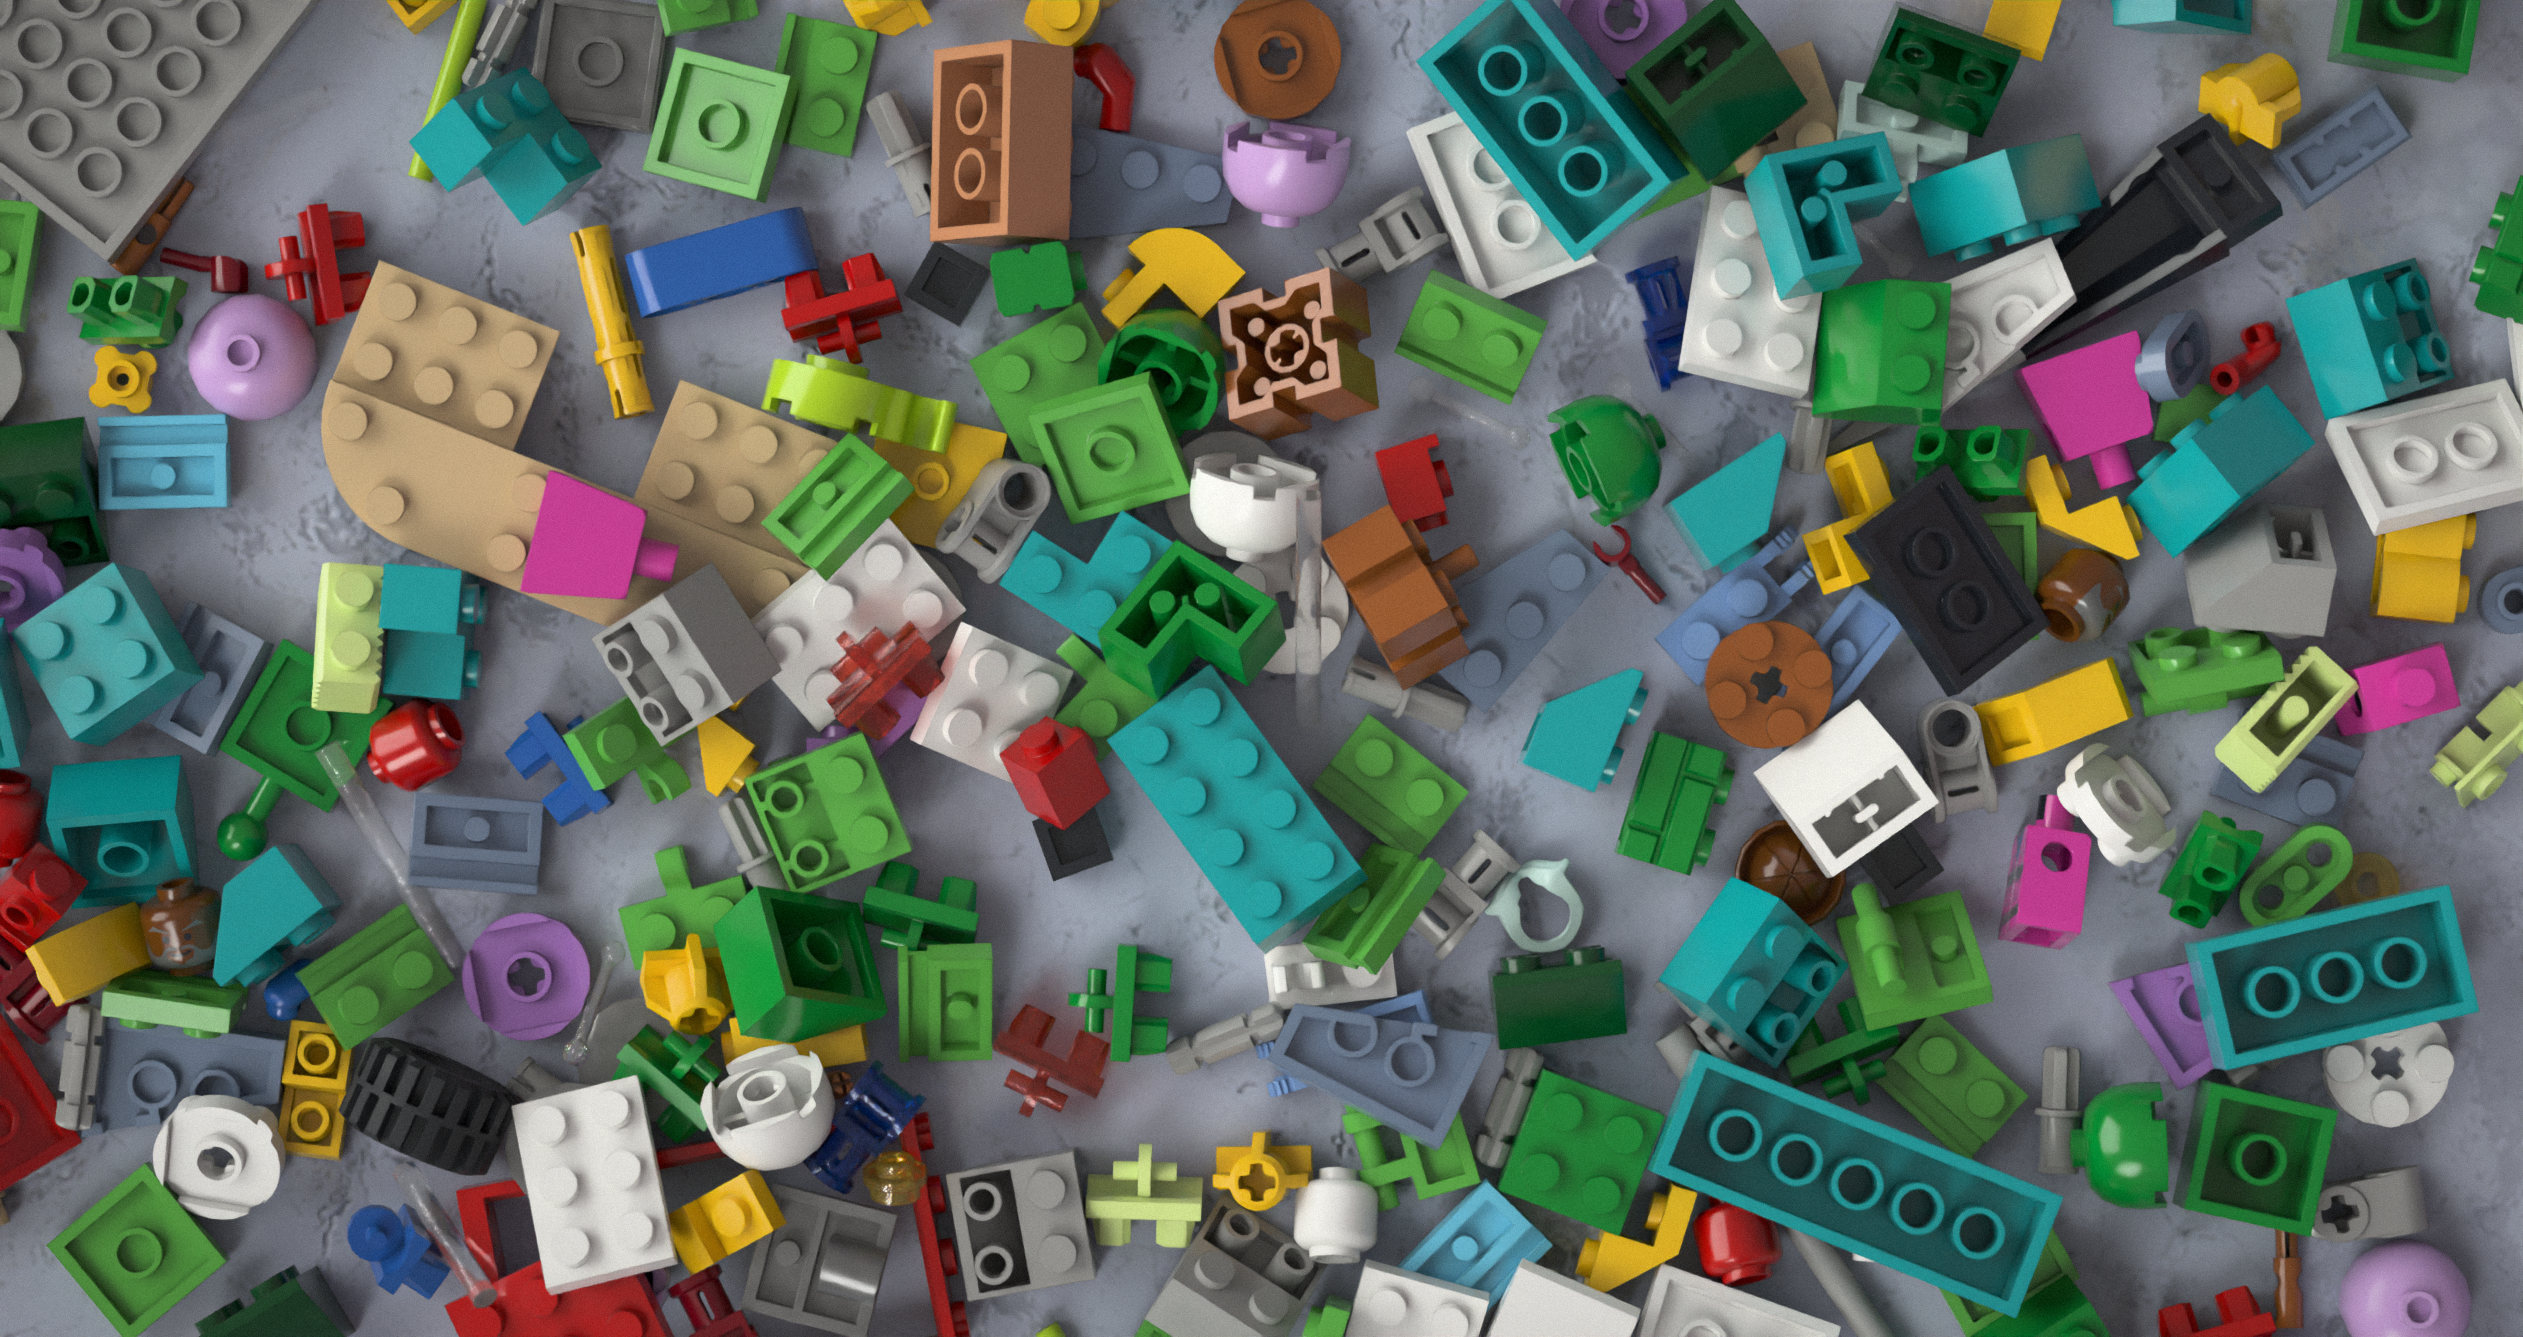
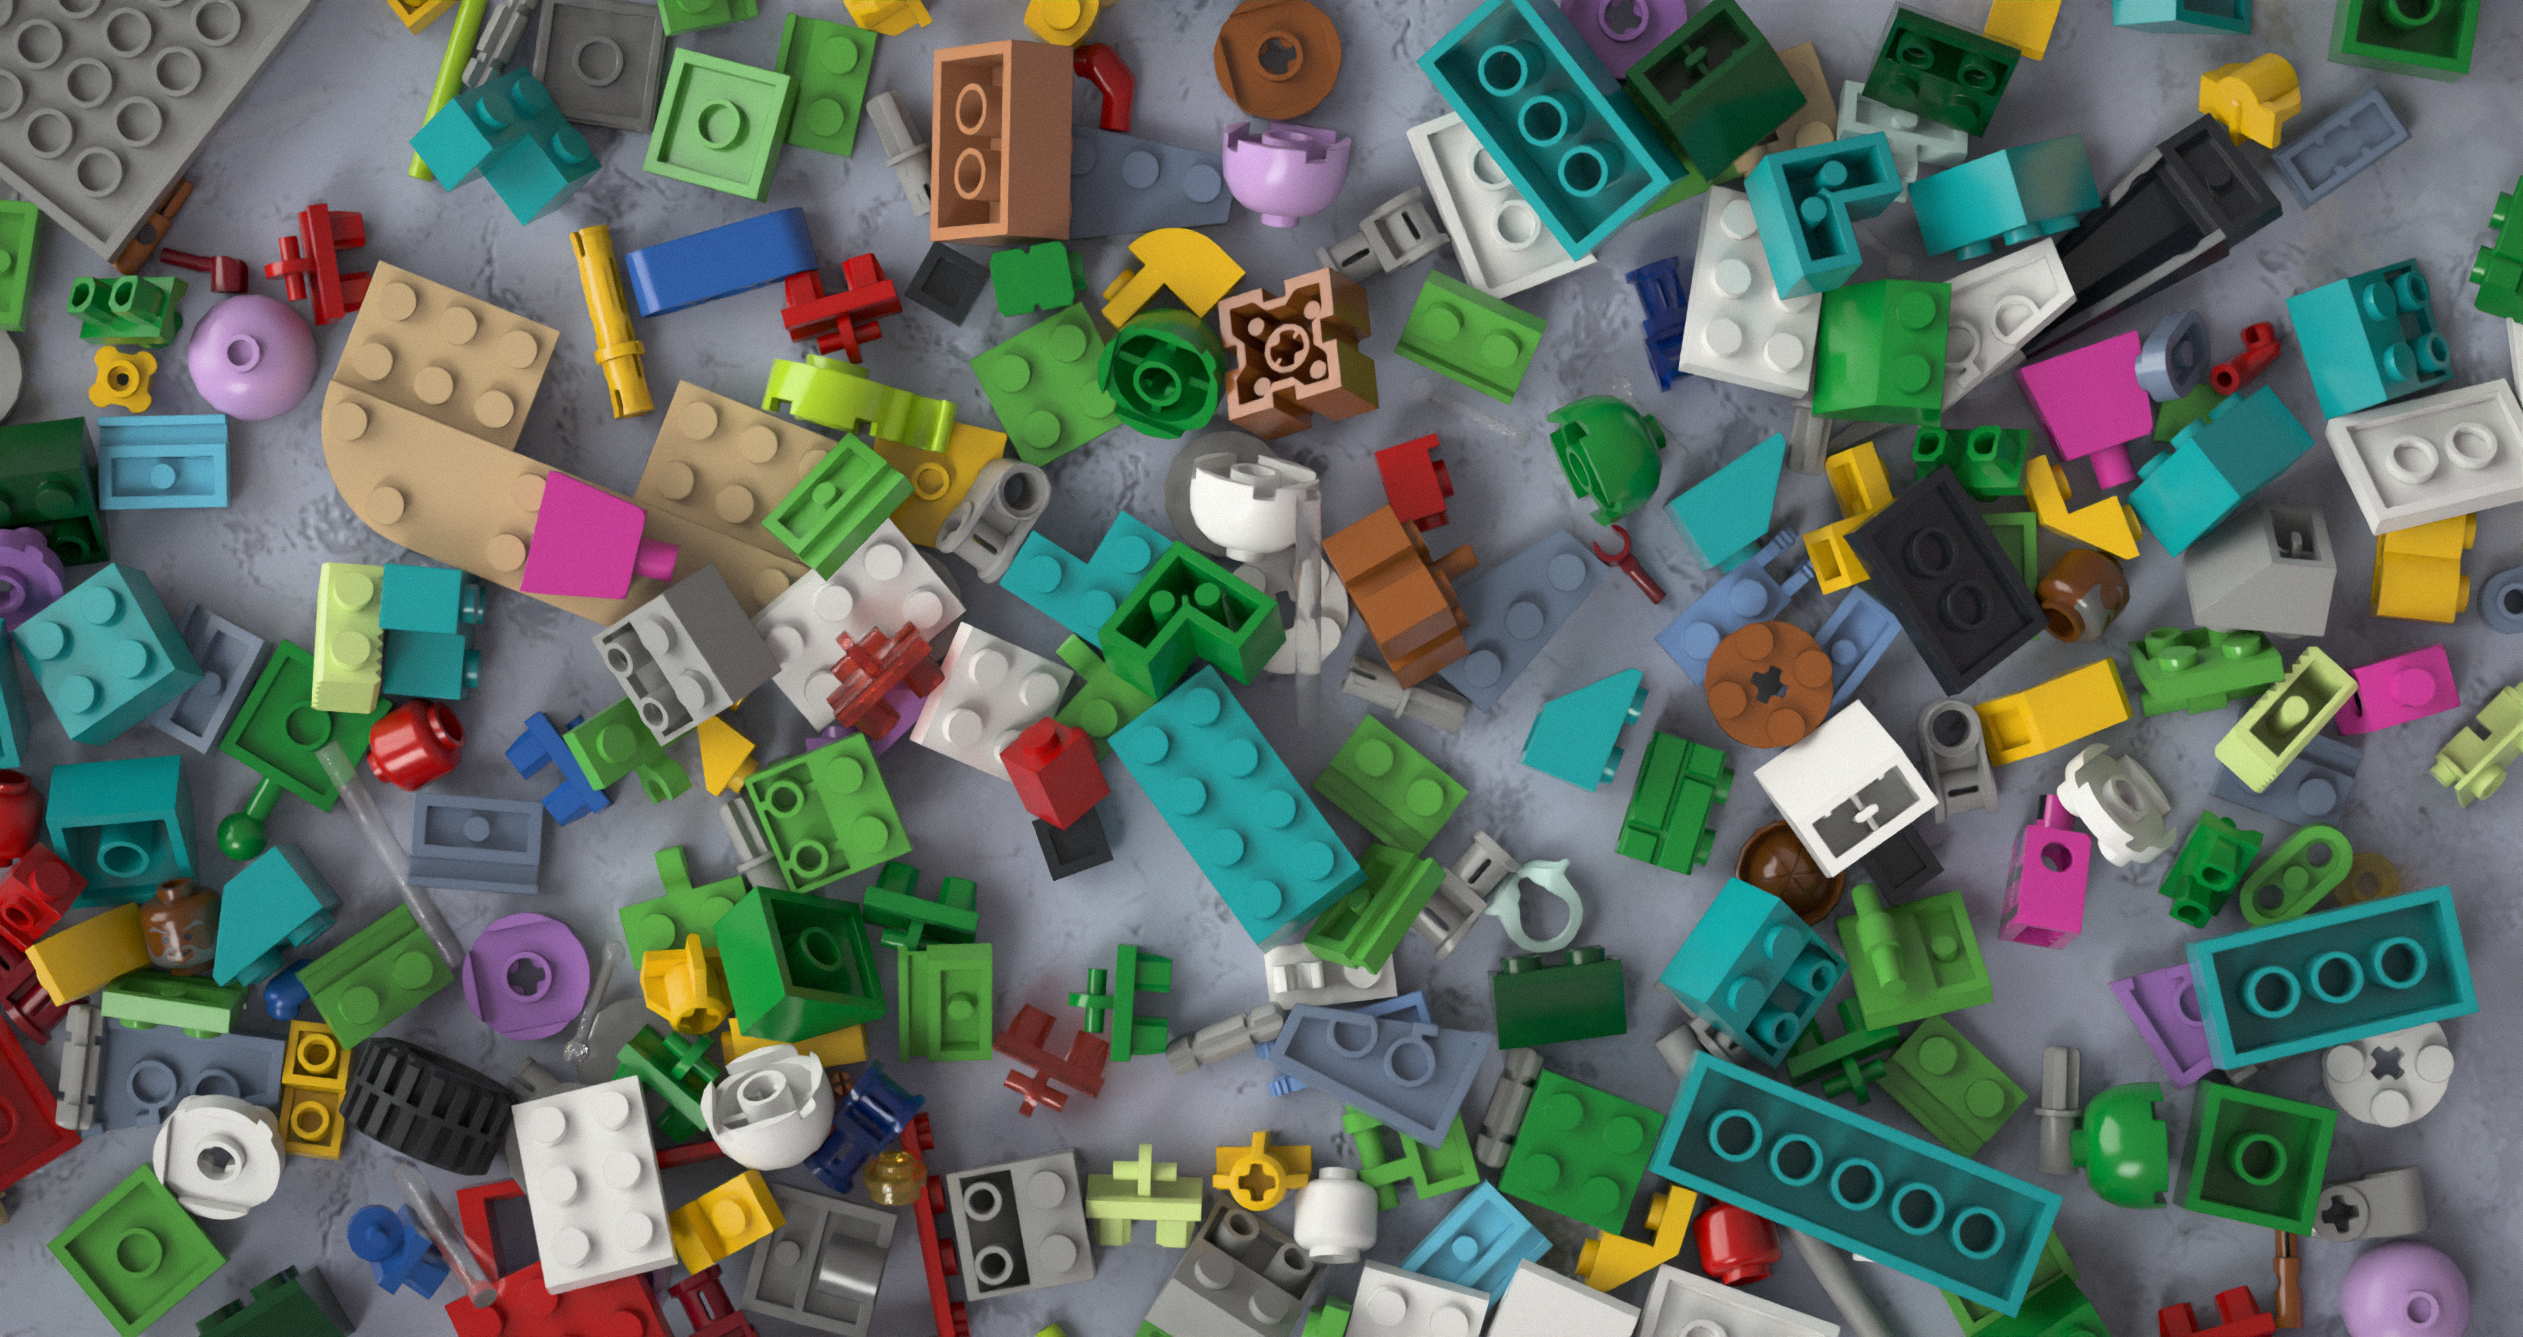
bright green plate [1027,371,1192,525] -> none

